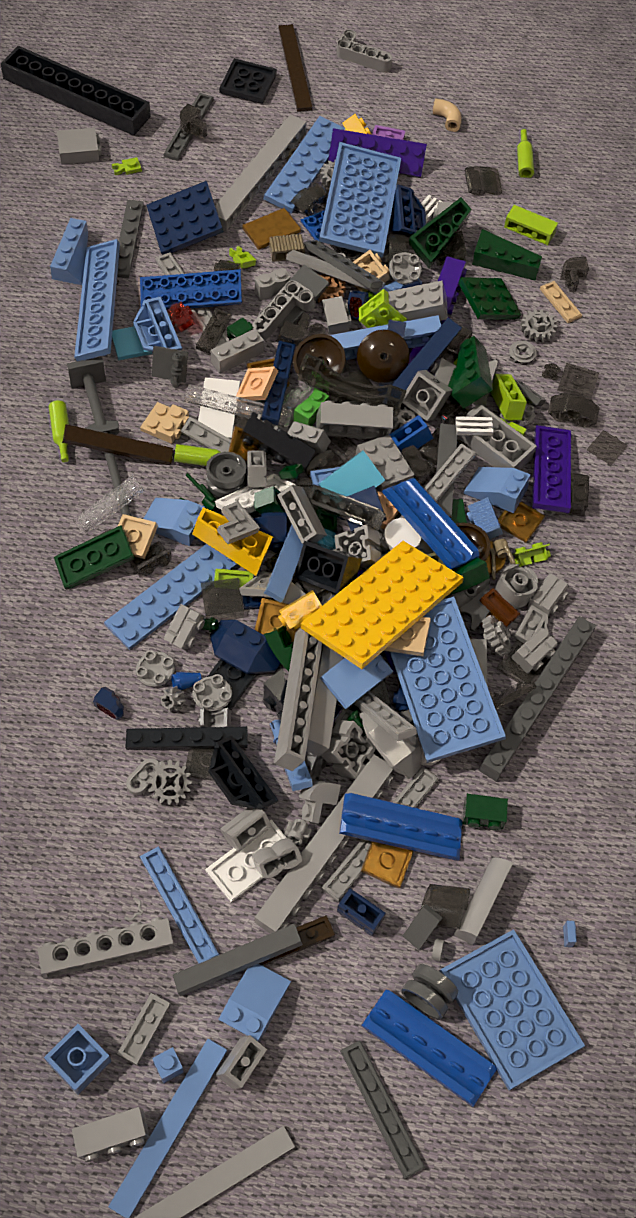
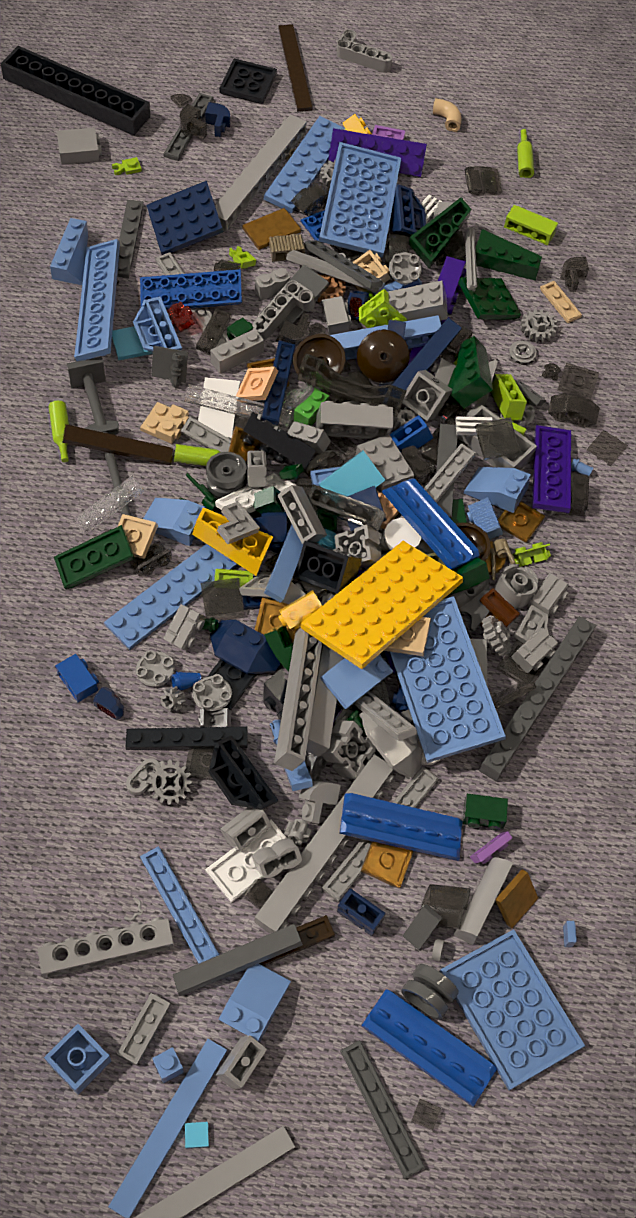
light grey brick [72,1107,150,1162] -> none
none -> blue brick [55,654,99,702]
none -> clear smoke tile [171,94,192,108]
none -> medium azure tile [185,1122,209,1149]
none -> dark blue brick [205,102,230,138]
none -> clear smoke plate [243,879,273,909]
none -> clear smoke tile [411,1099,441,1131]
none -> light grey axle [465,226,477,291]
none -> medium lavender plate [470,831,512,864]
none -> clear smoke tile [475,417,520,460]
none -> pearl gold tile [495,869,538,928]
none -> medium blue pin [571,458,594,478]

